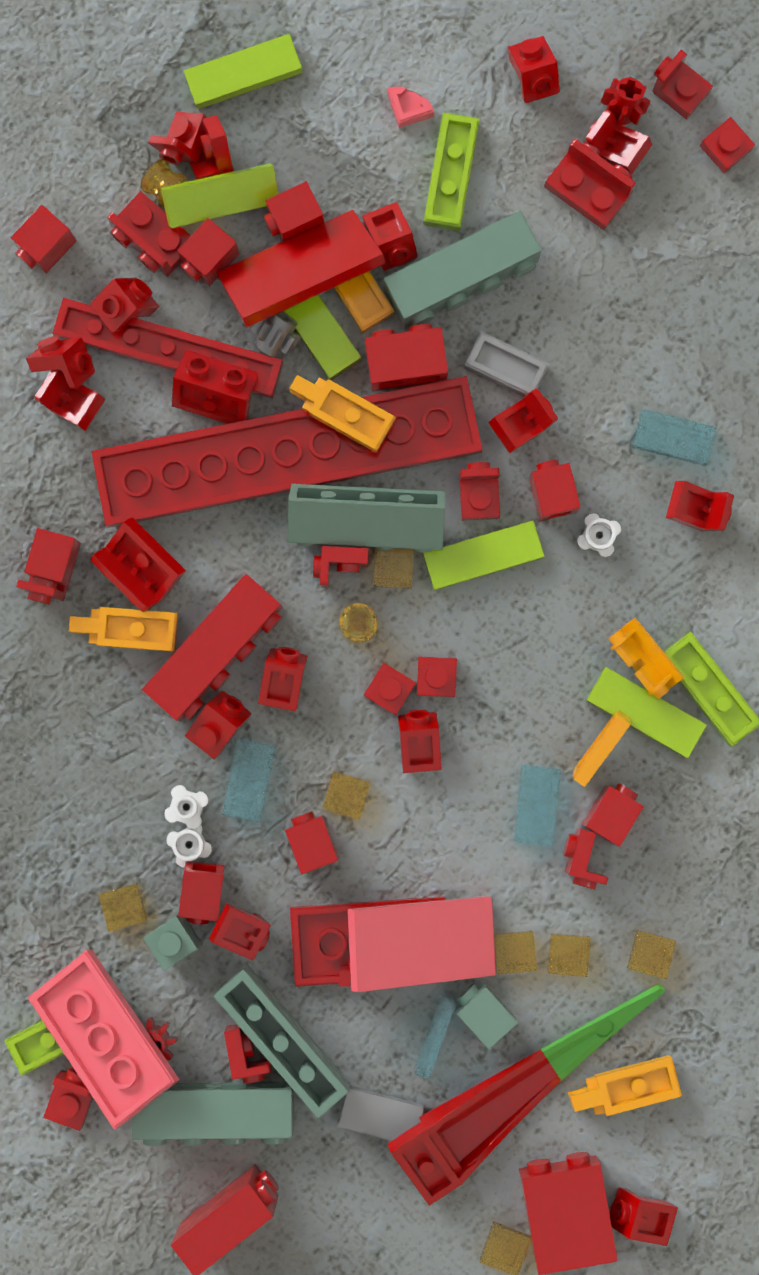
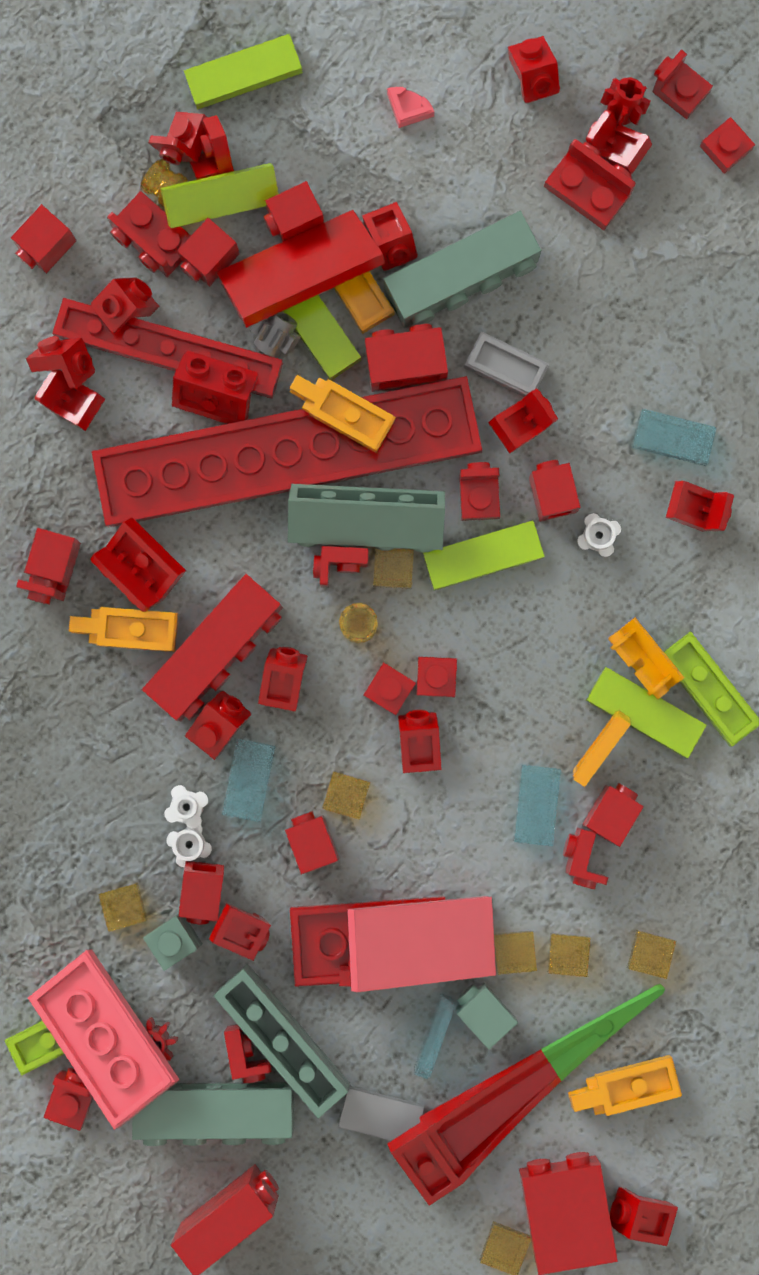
lime tile [423,112,480,231] -> none

